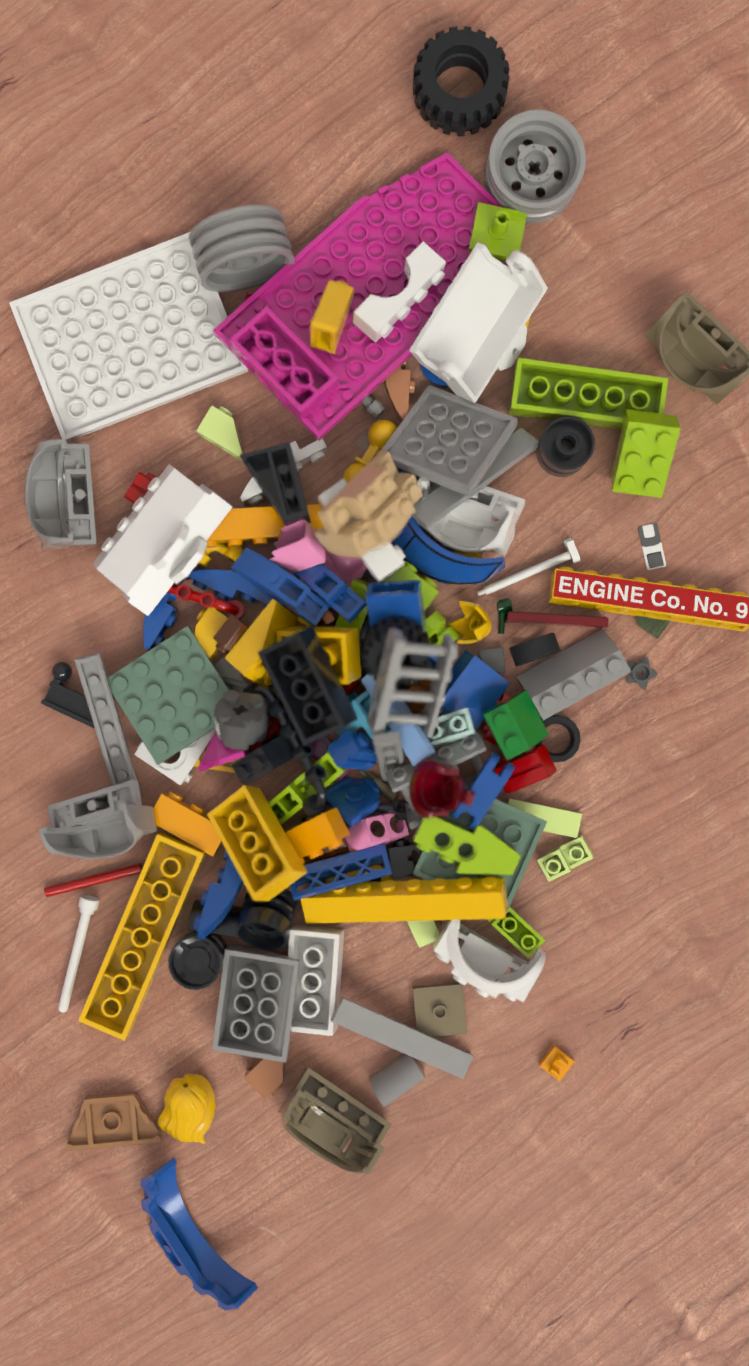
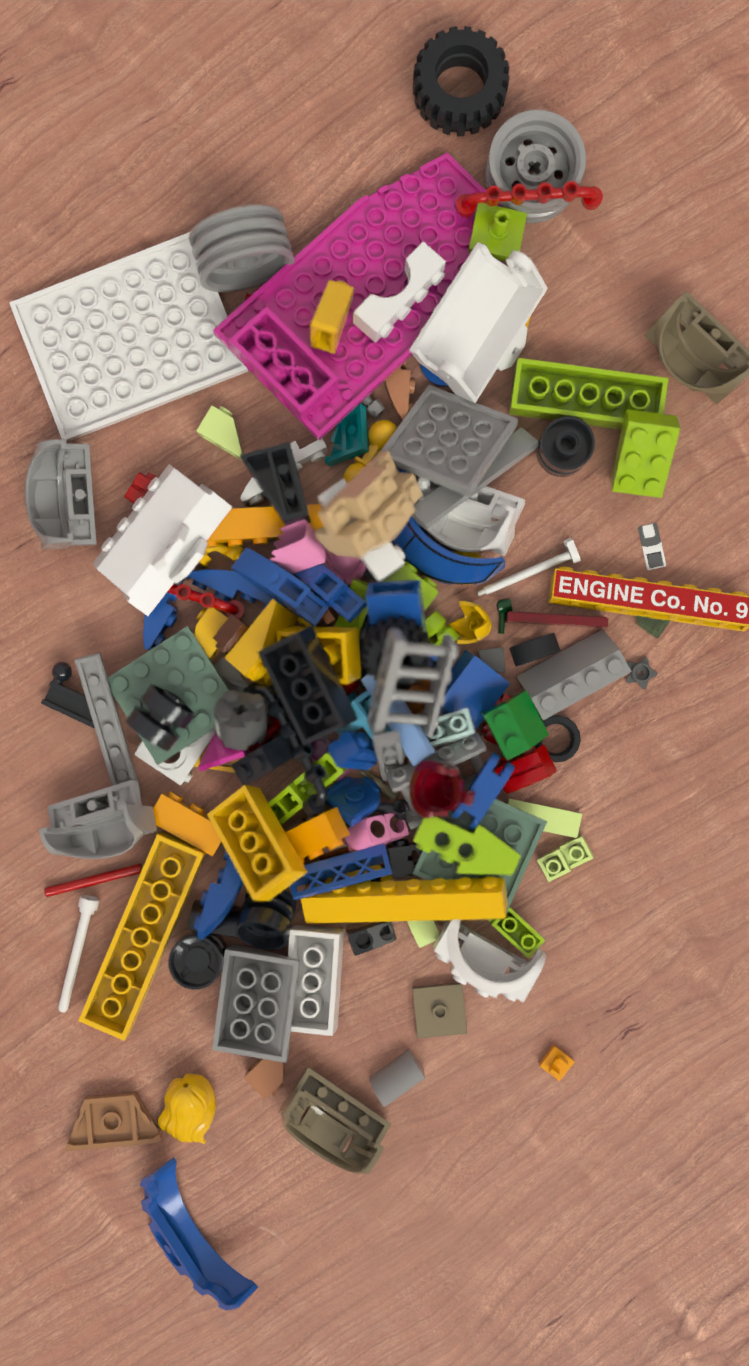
light grey tile [330,996,473,1079] -> none
none -> black wheel [125,684,196,751]
none -> teal wing [324,403,369,467]
none -> leg [346,921,397,956]
none -> red bar [456,181,603,218]

